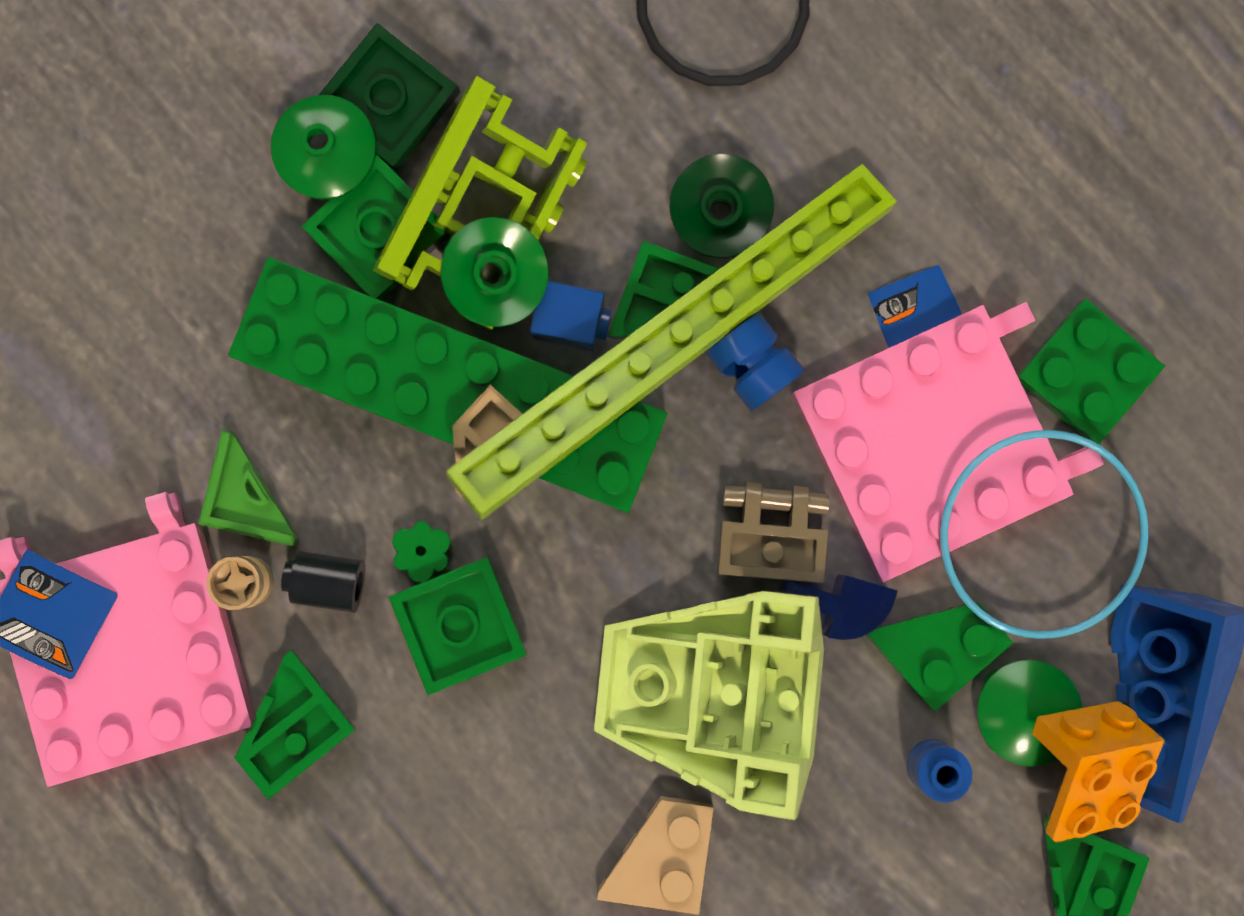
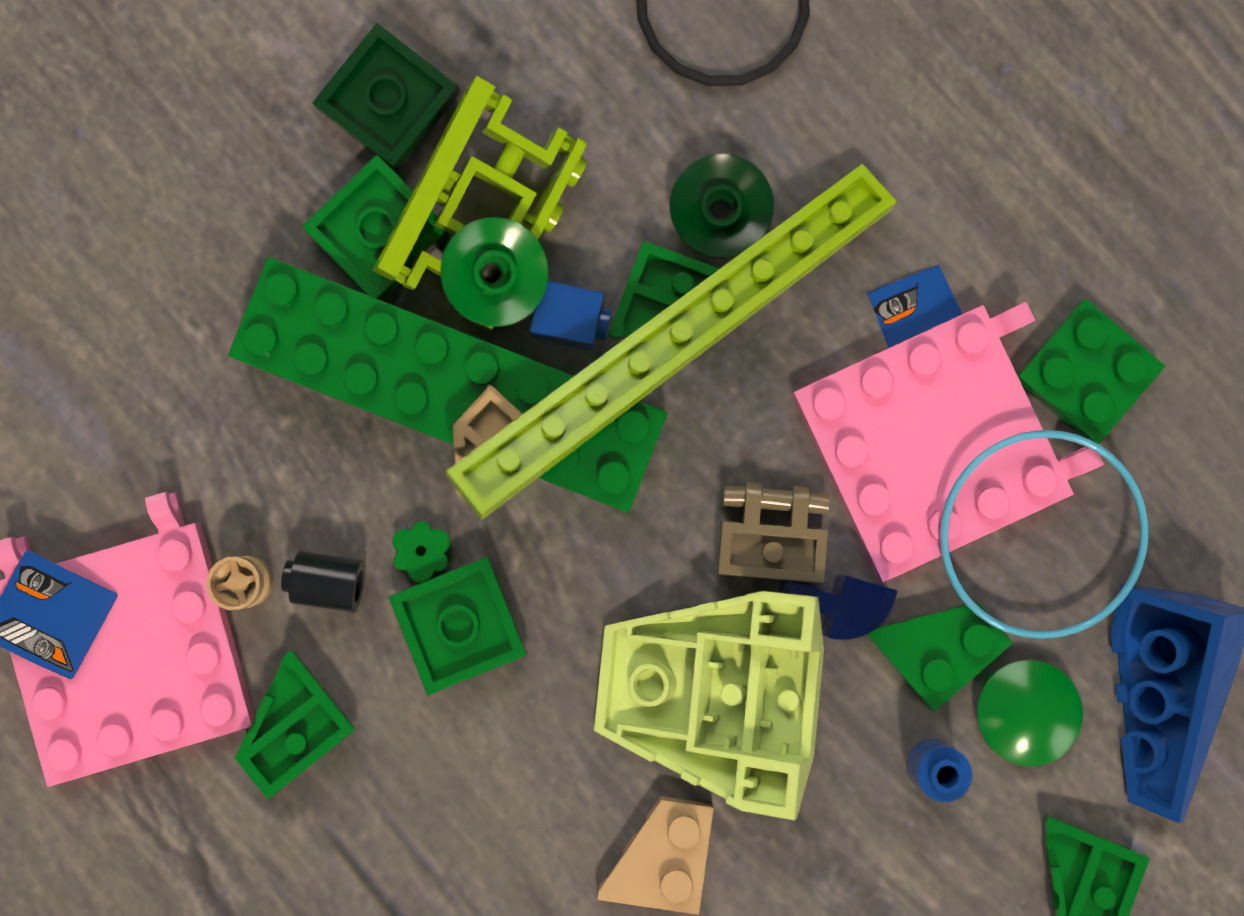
bright green tile [198,430,299,546] -> none
green dish [271,95,377,200] -> none
blue wheel [706,312,806,412] -> none
light orange bracket [1032,701,1165,842] -> none

